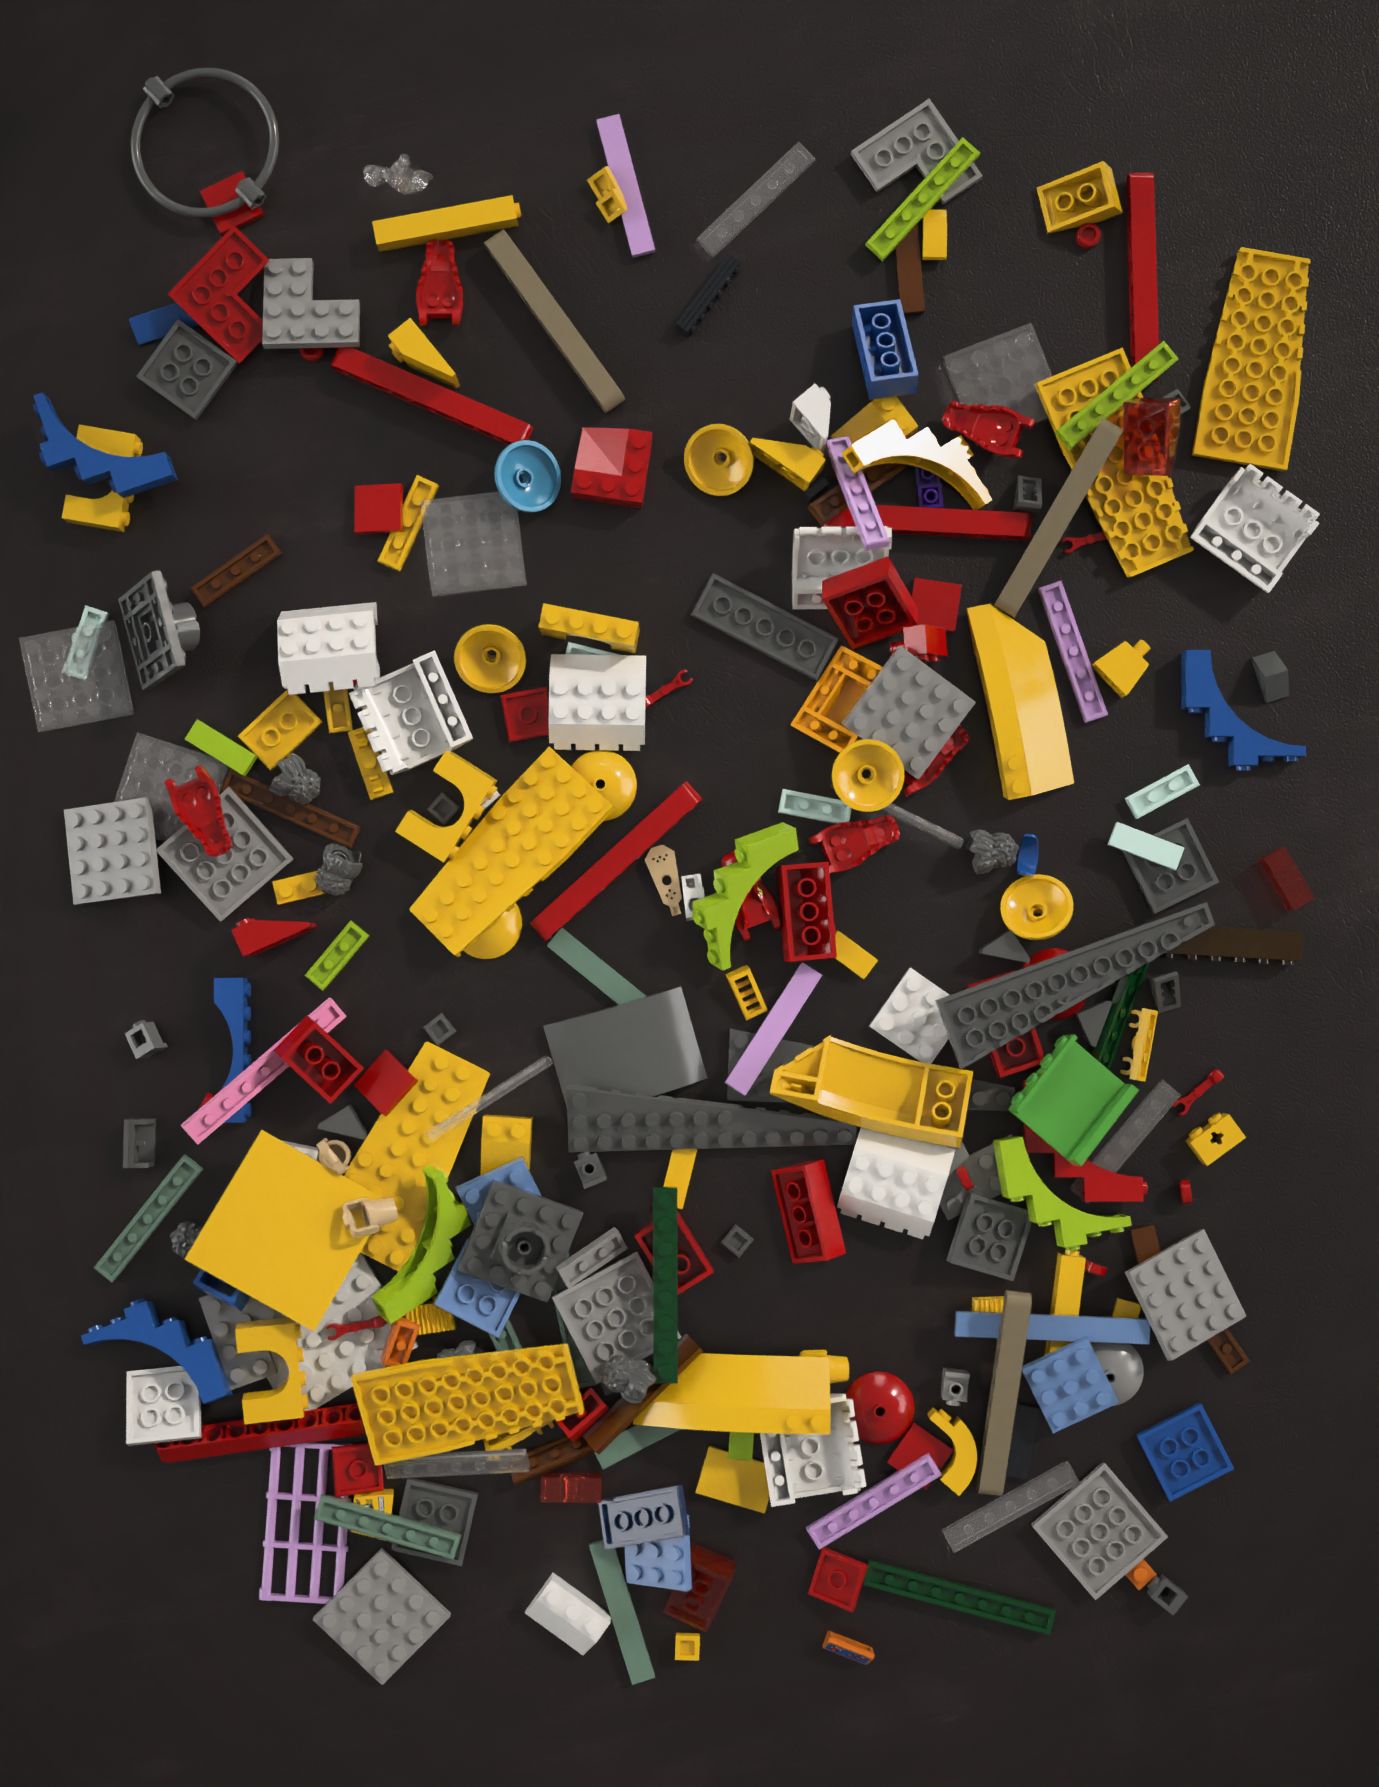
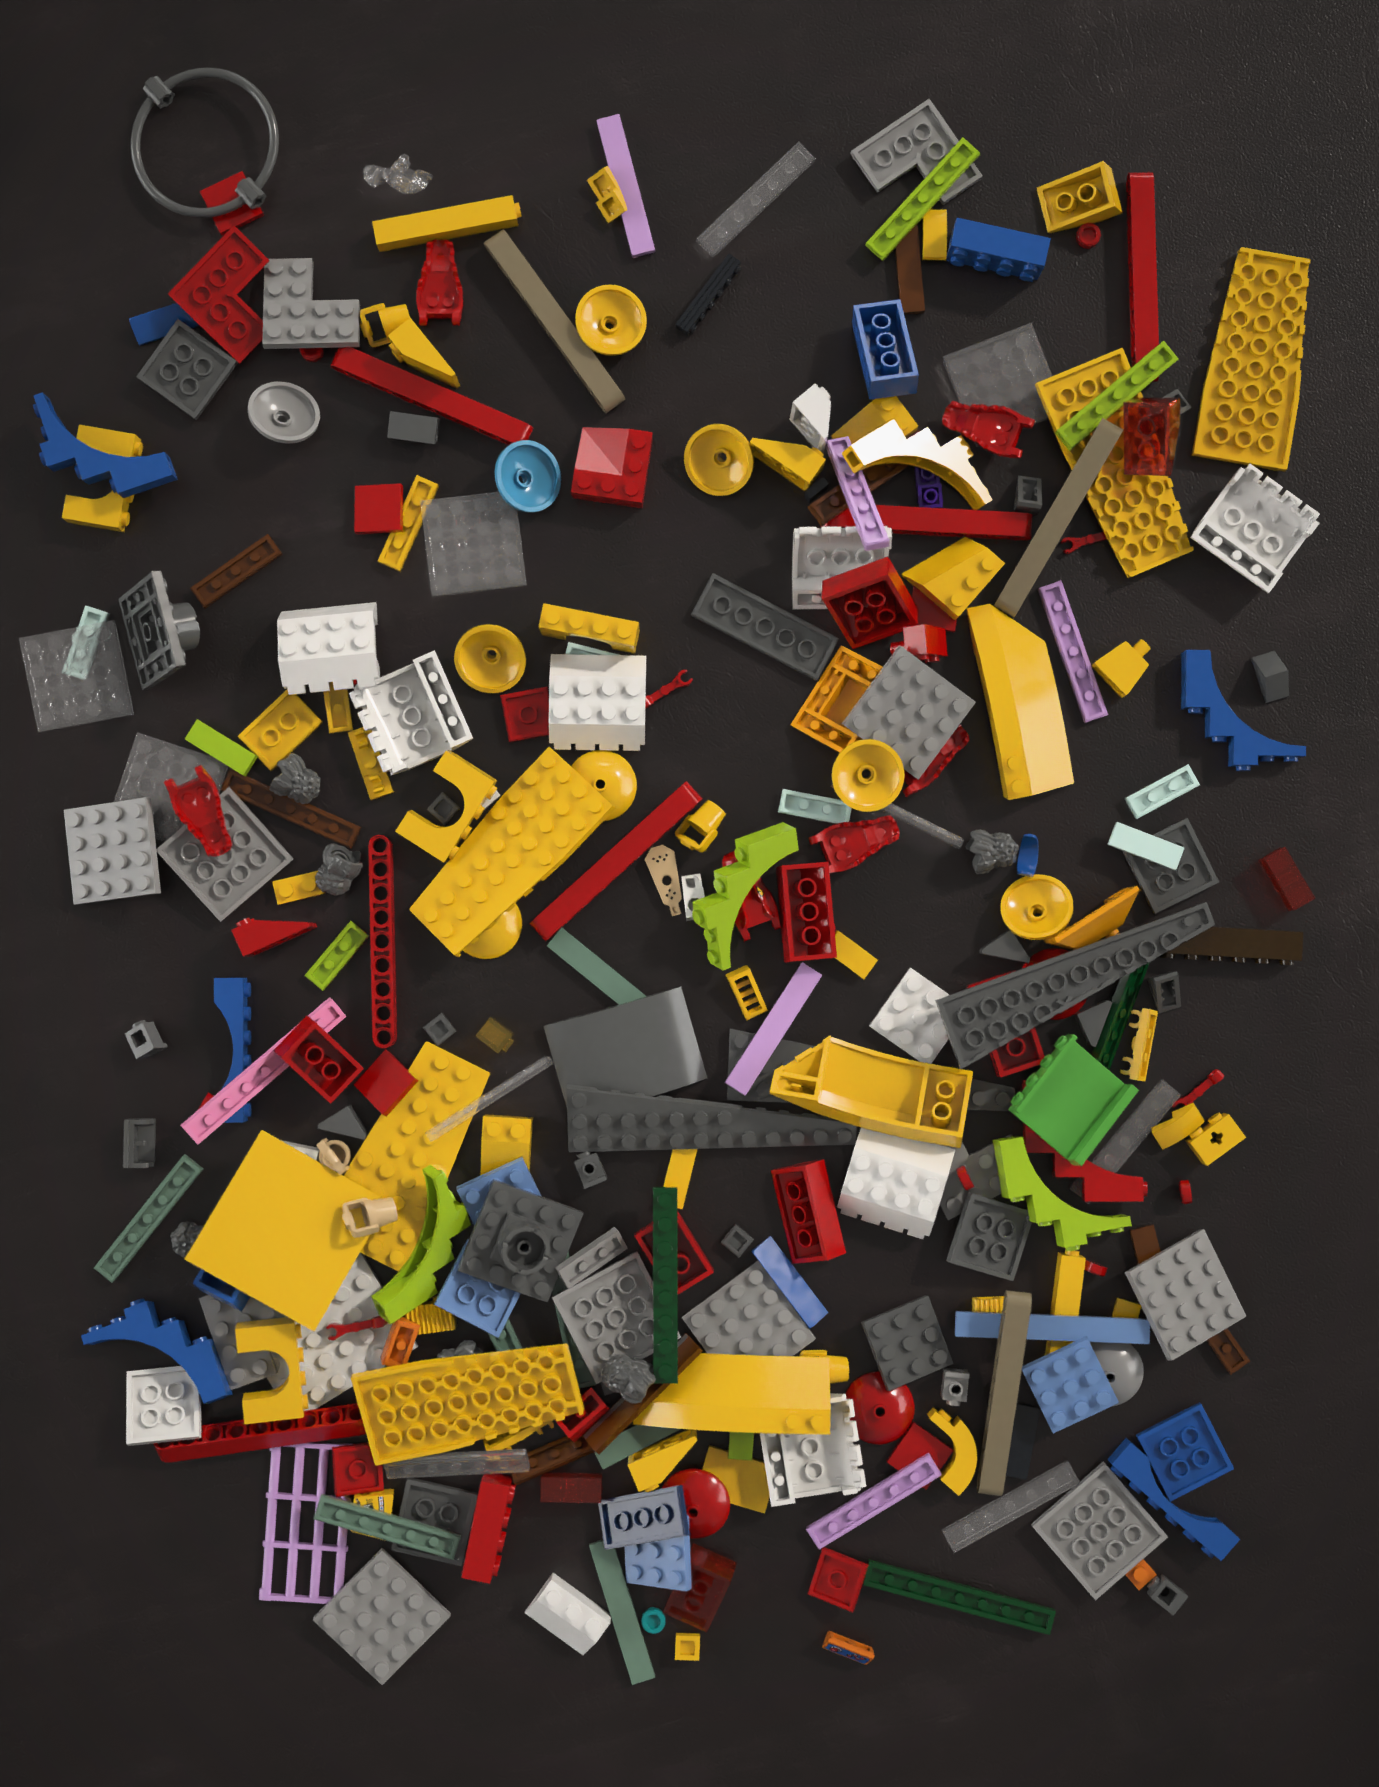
none -> light grey dish [248,382,320,443]
none -> yellow piece [359,303,410,347]
none -> red beam [368,835,397,1049]
none -> dark grey hinge [387,411,441,444]
none -> red brick [461,1470,516,1584]
none -> clear yellow brick [476,1017,514,1054]
none -> yellow dish [575,285,647,356]
none -> yellow slope [628,1429,697,1492]
none -> teal tile [641,1607,665,1634]
none -> red dish [661,1469,730,1539]
none -> yellow piece [675,800,726,853]
none -> light grey plate [682,1261,816,1356]
none -> slope [752,1235,828,1329]
none -> dark grey plate [861,1295,954,1391]
none -> yellow wedge [901,537,1005,620]
none -> blue brick [946,218,1051,282]
none -> light orange slope [1043,886,1139,950]
none -> blue arch [1108,1438,1240,1561]
none -> yellow slope [1151,1103,1204,1149]

